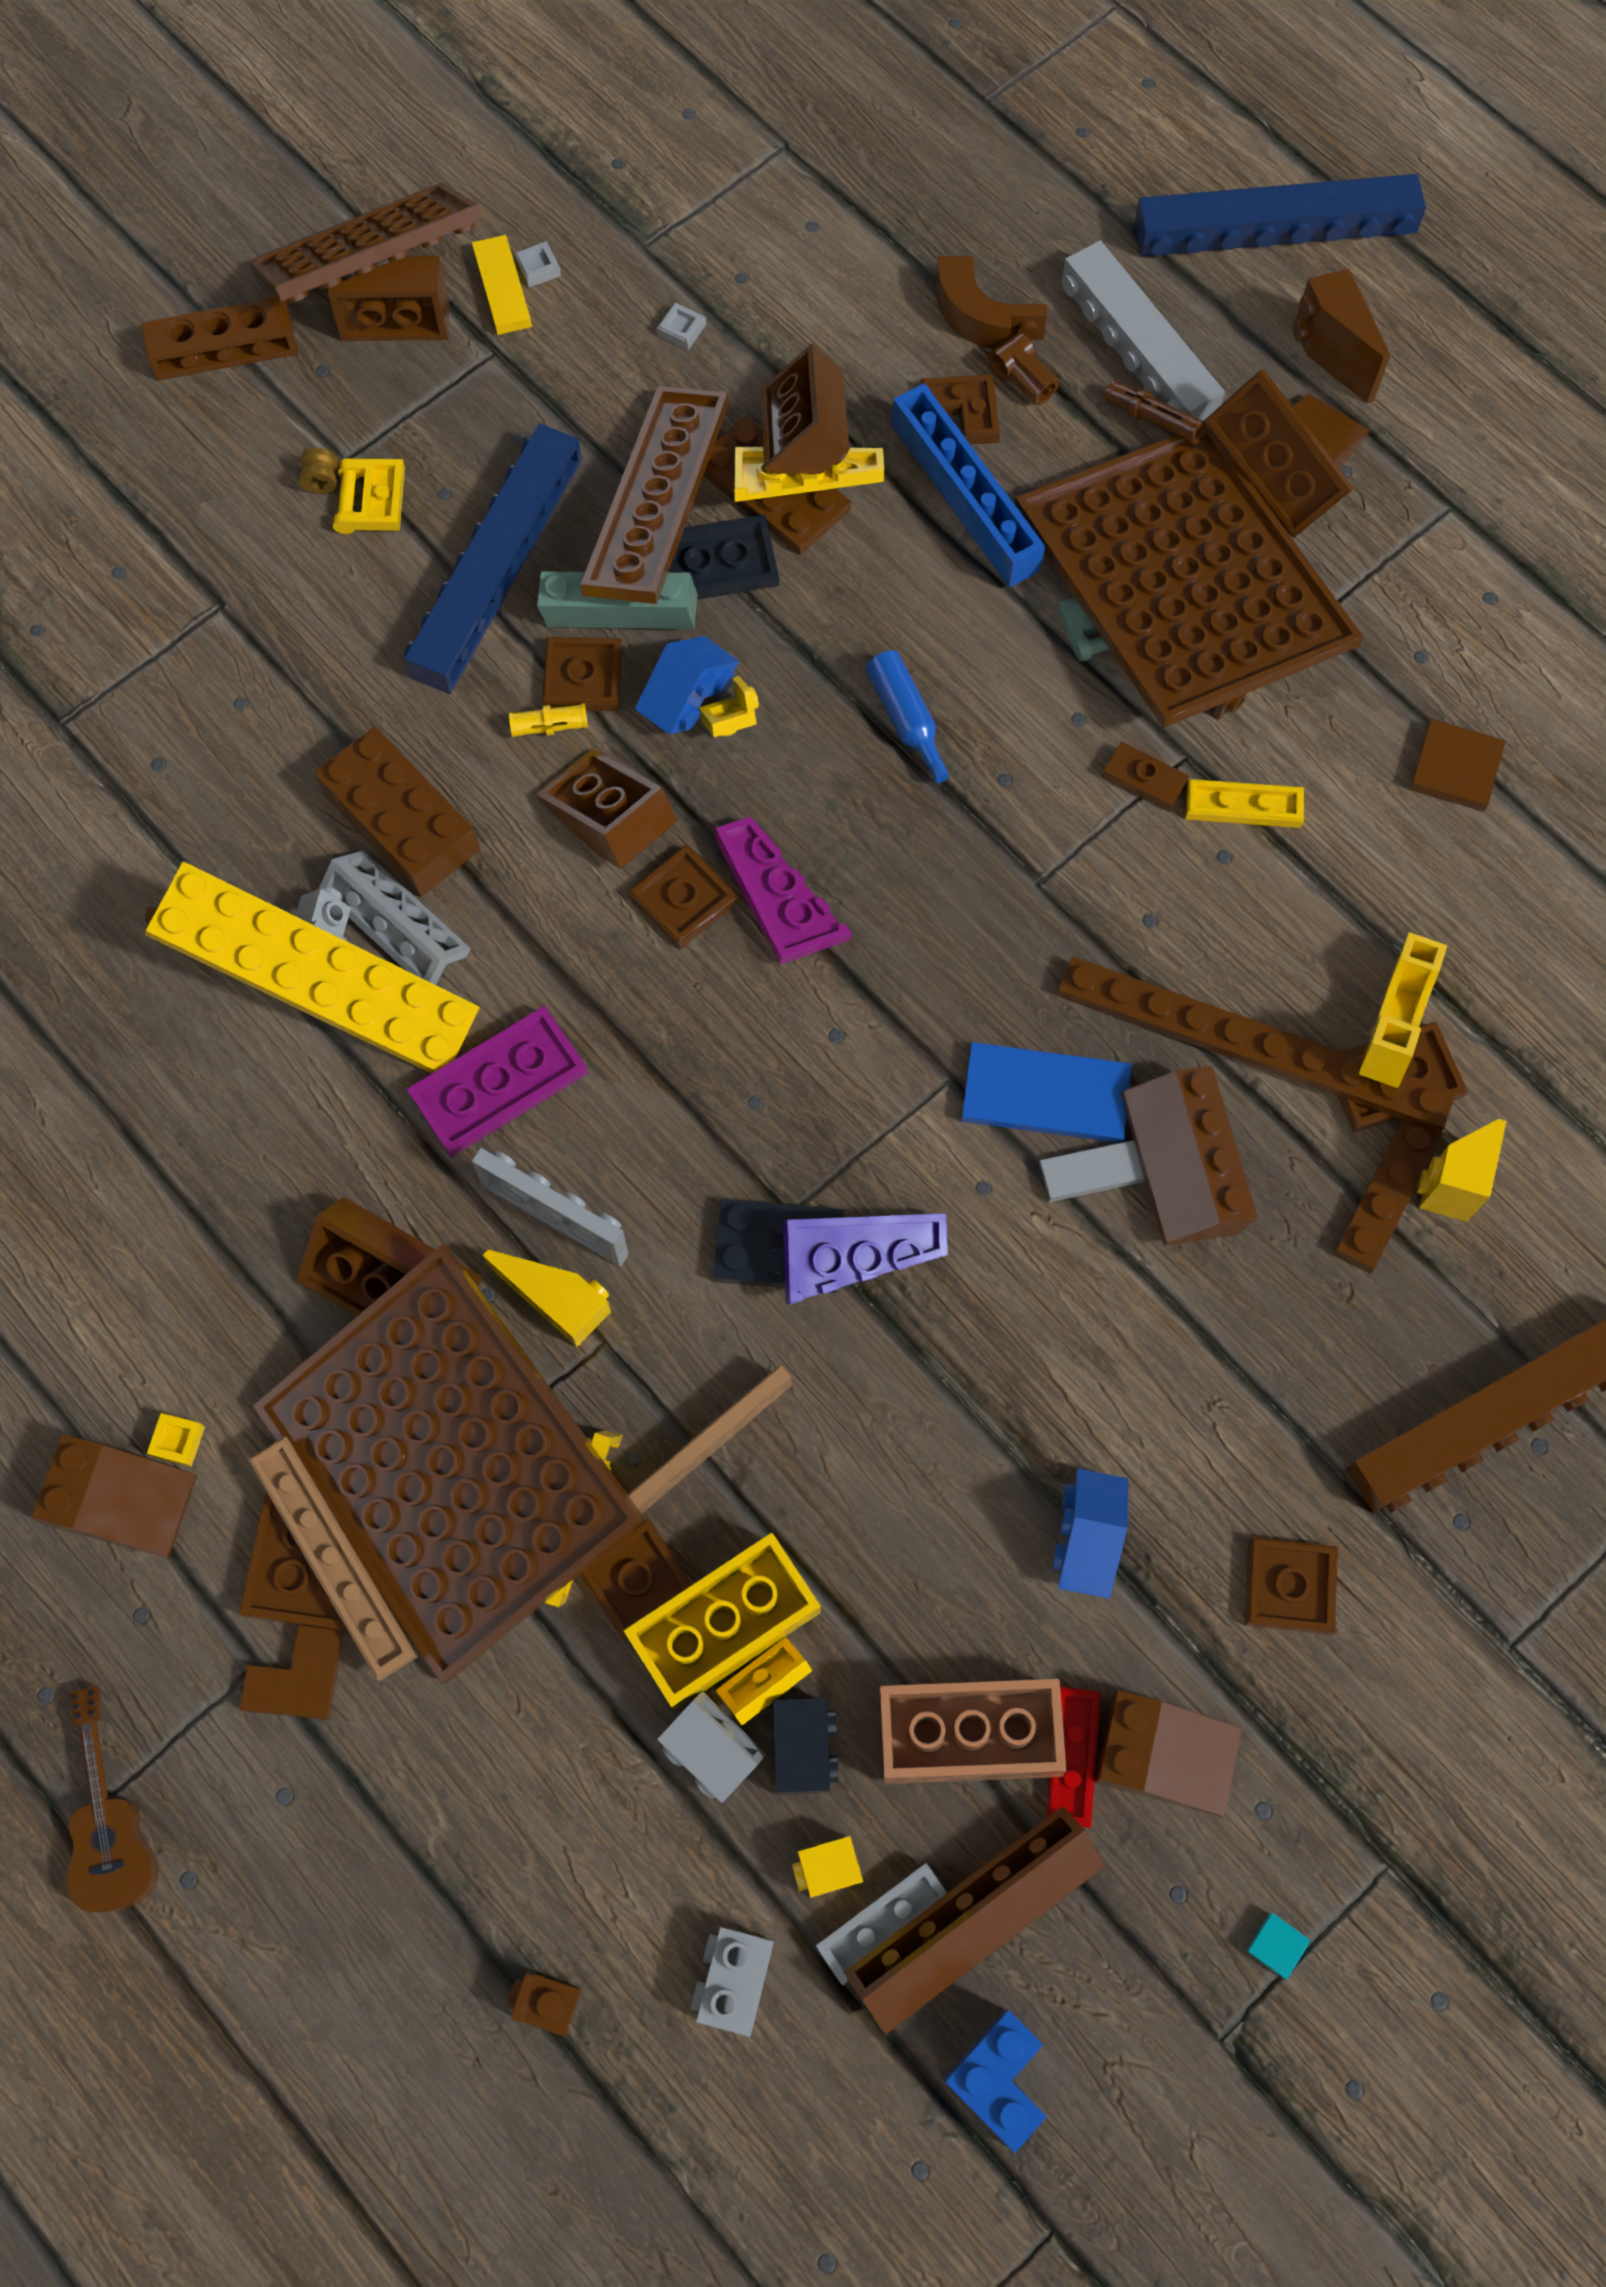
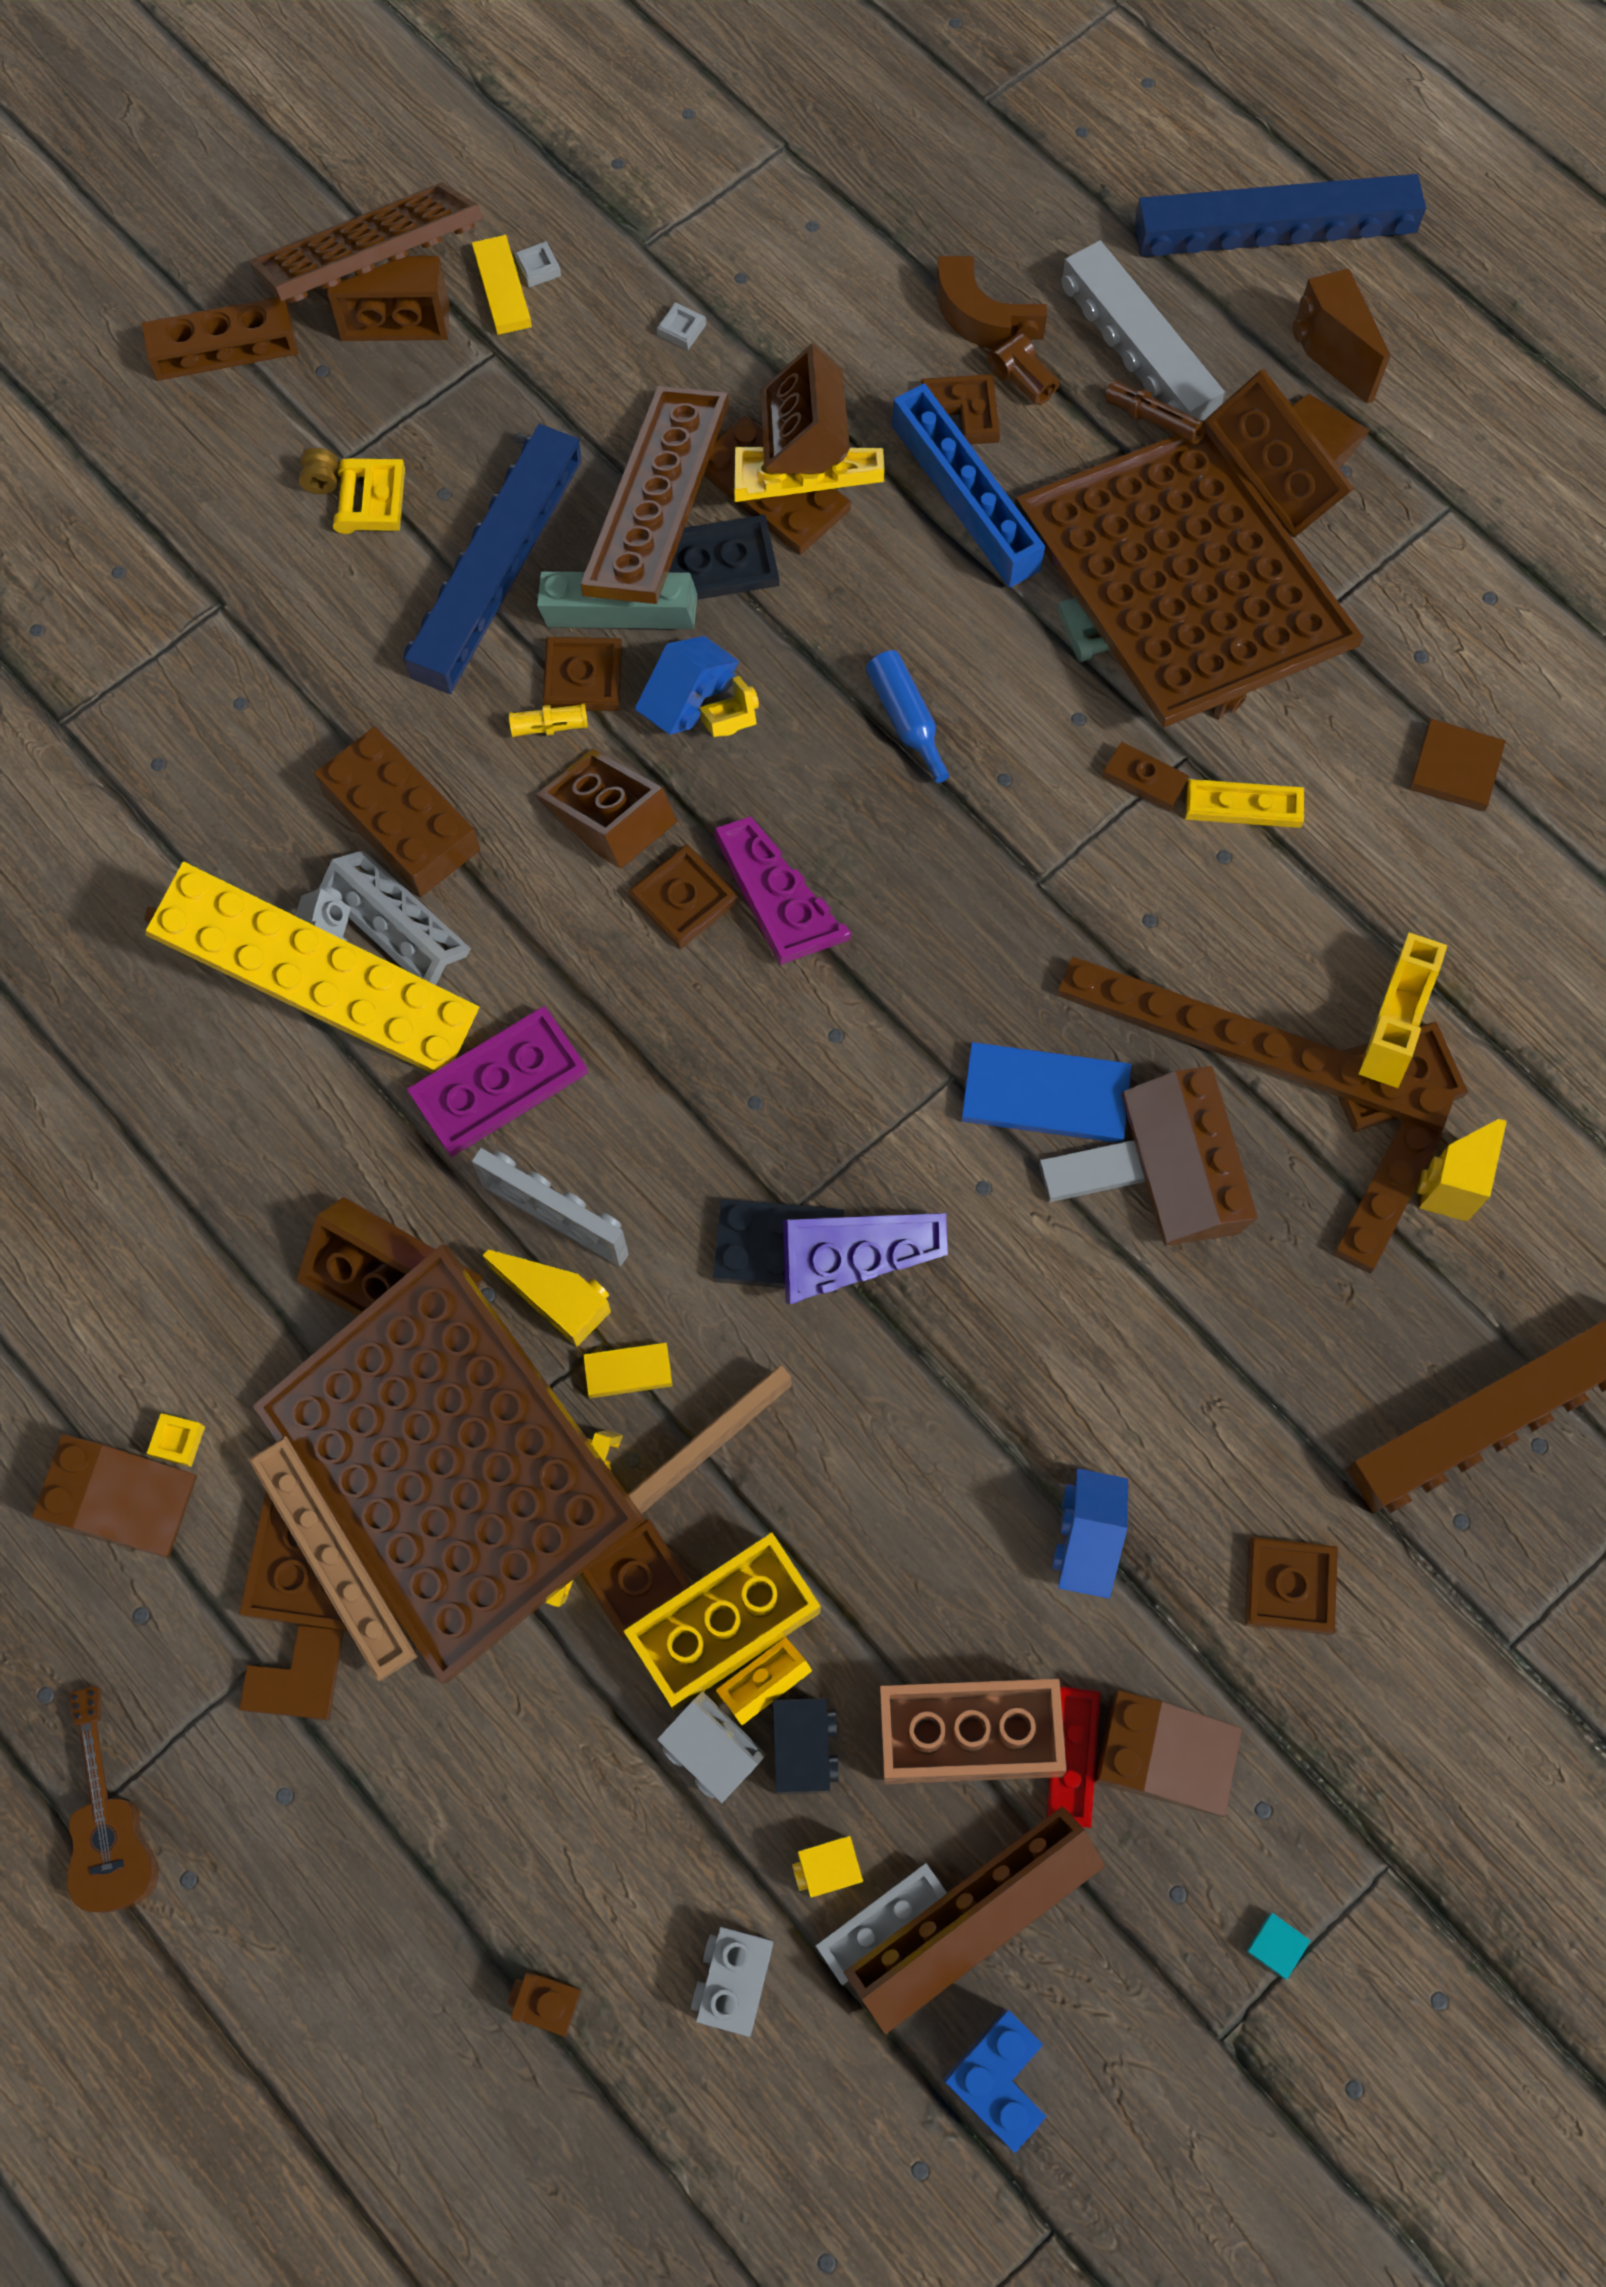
none -> yellow tile [583,1343,673,1398]

